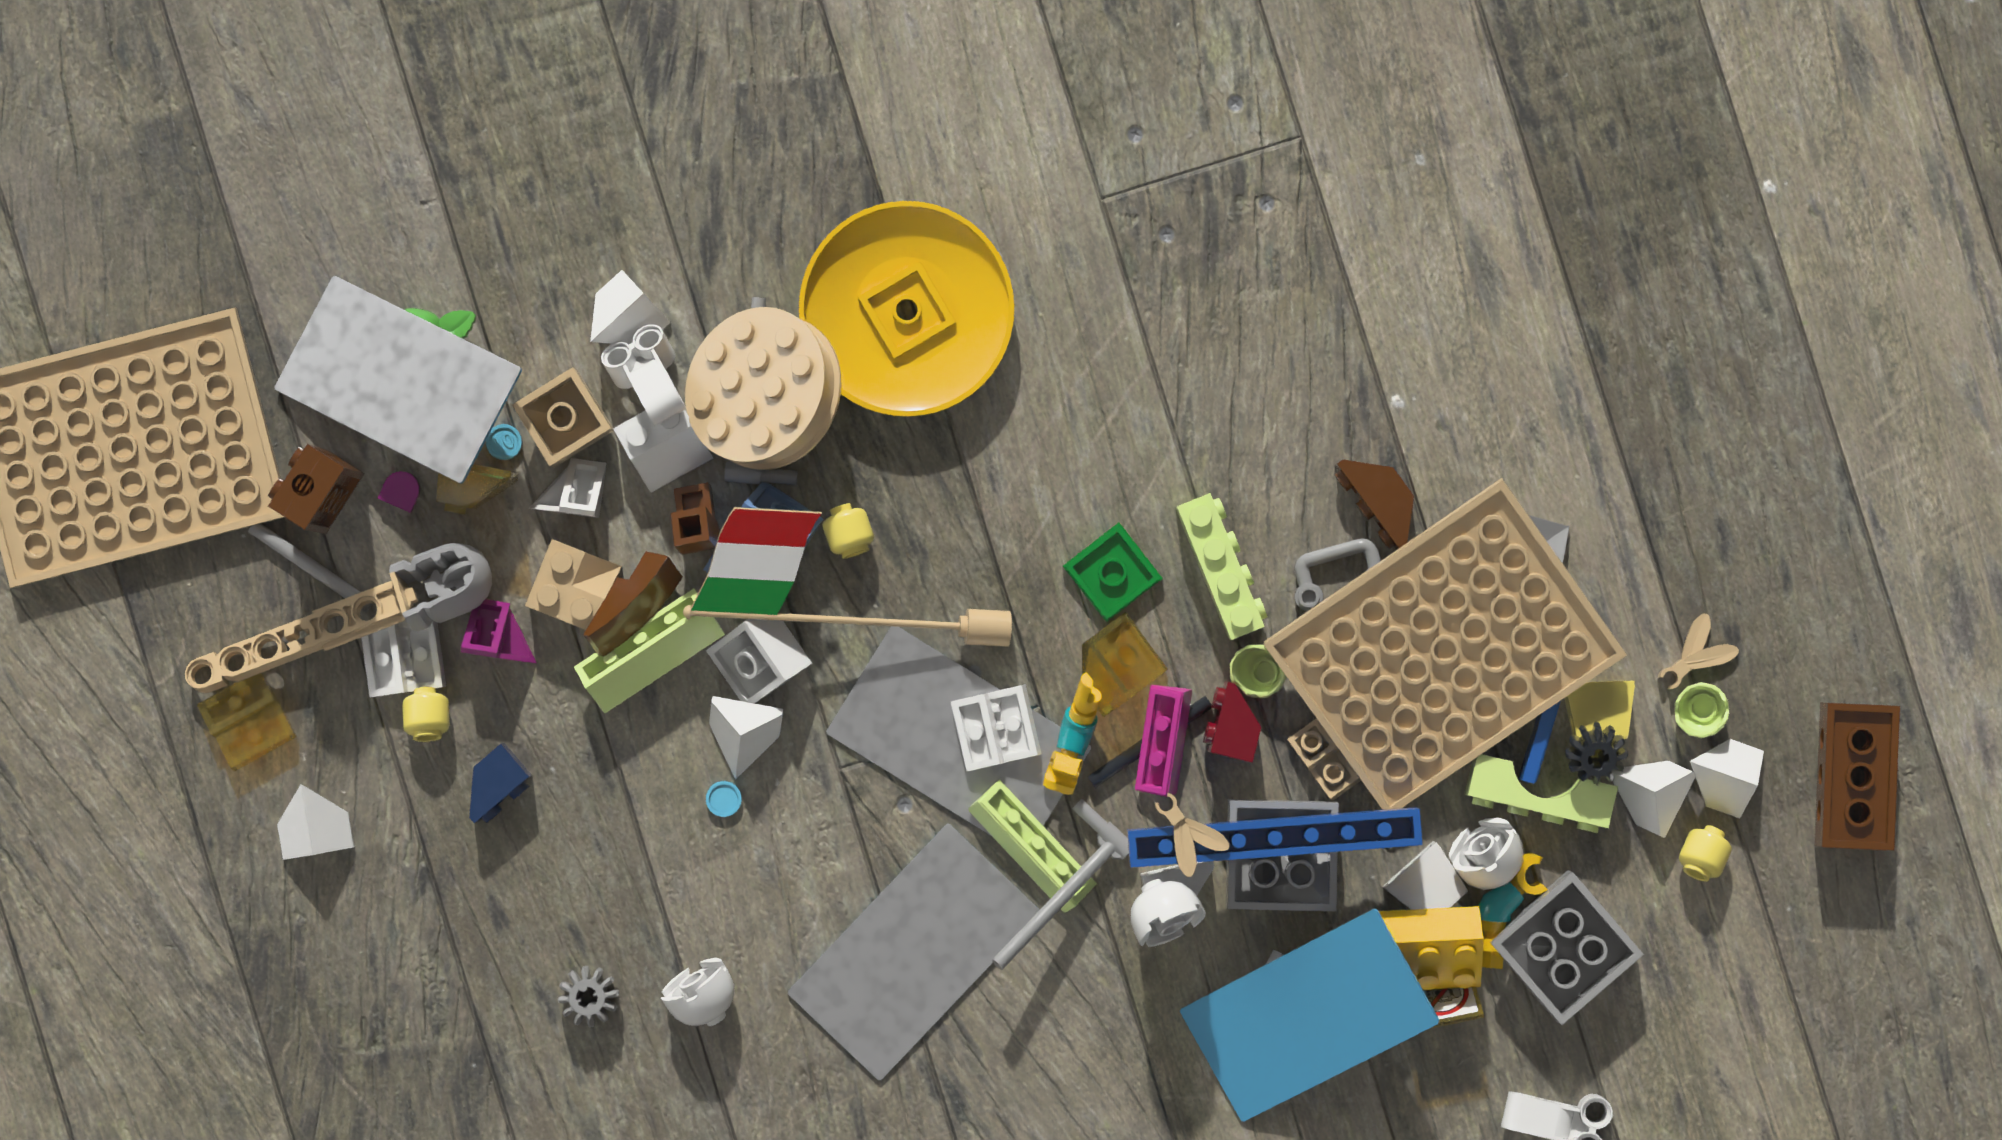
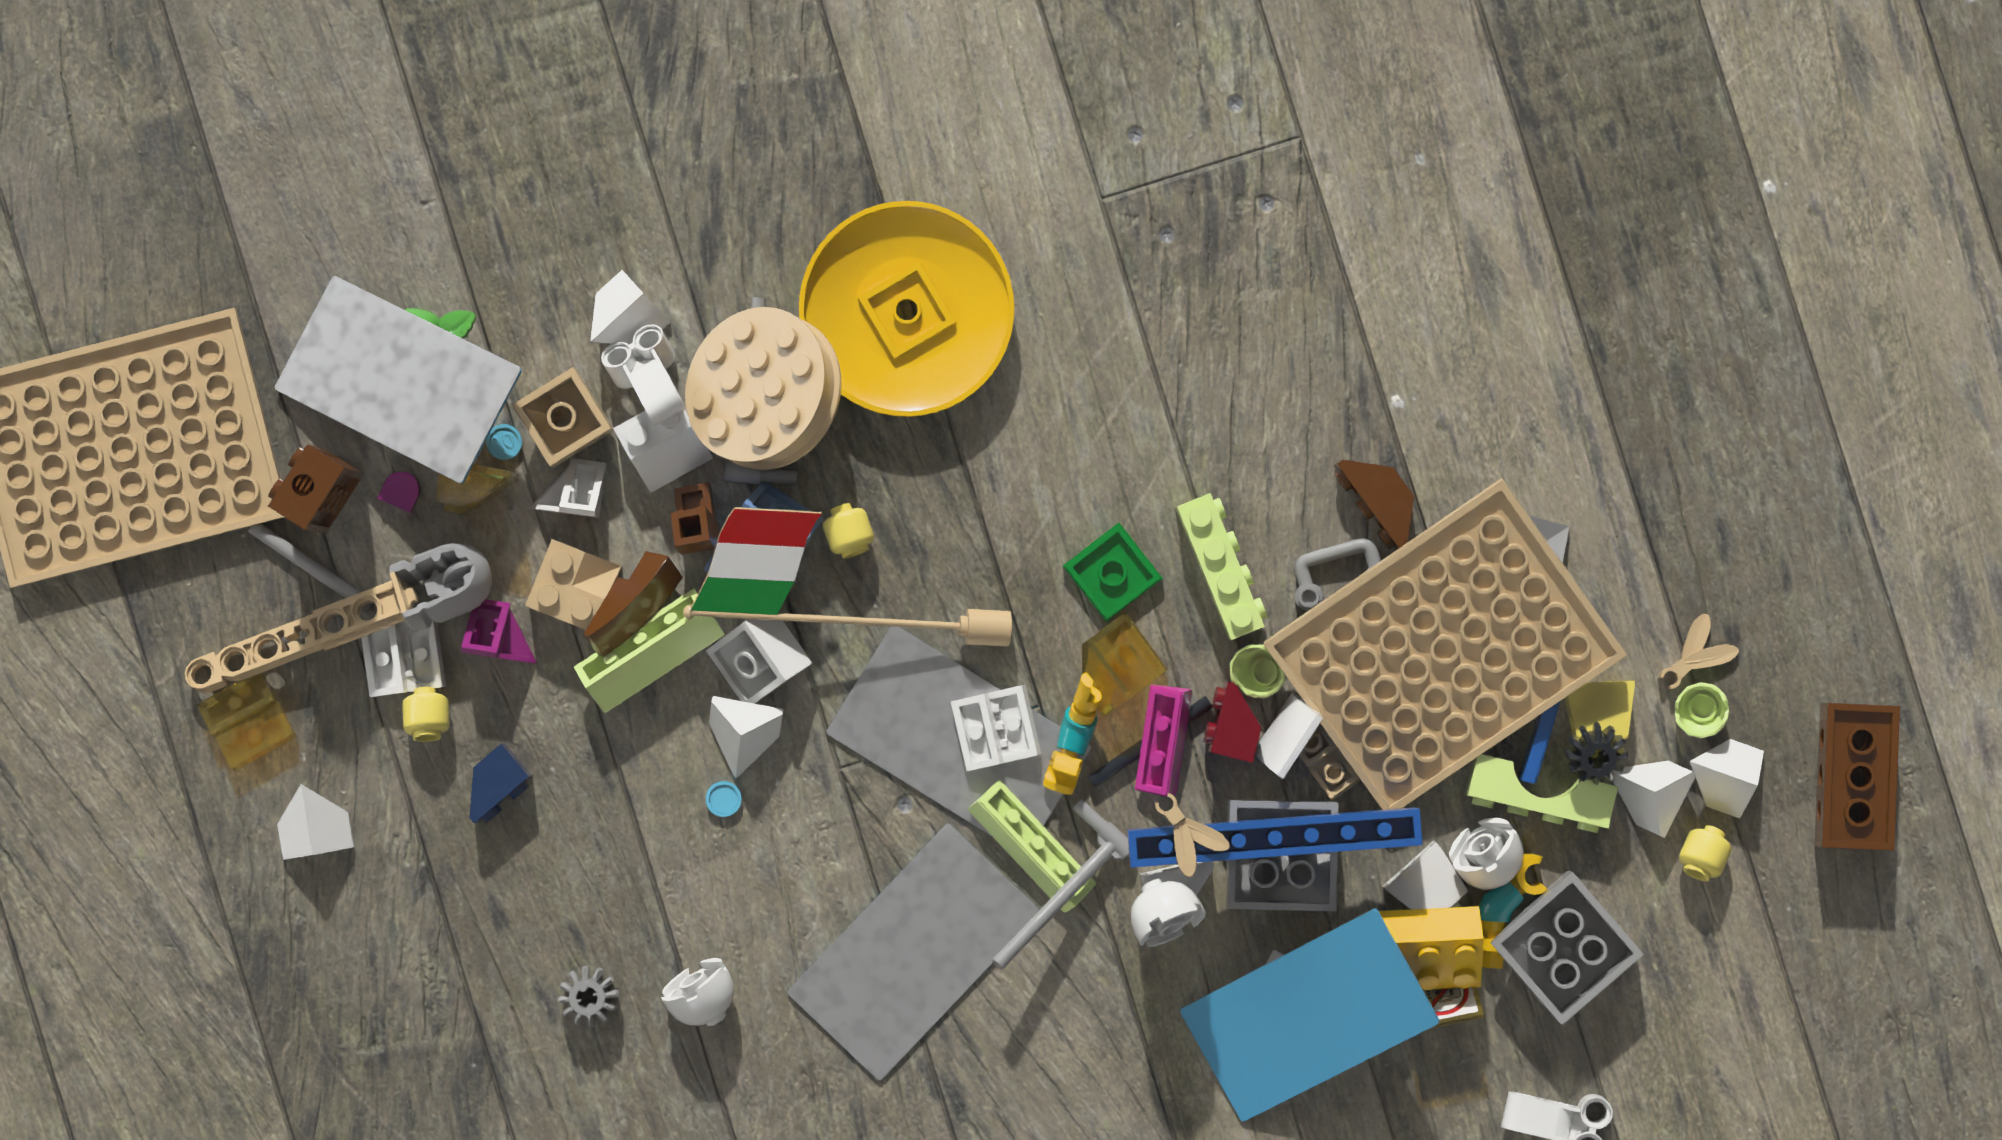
none -> white slope [1255,692,1323,779]

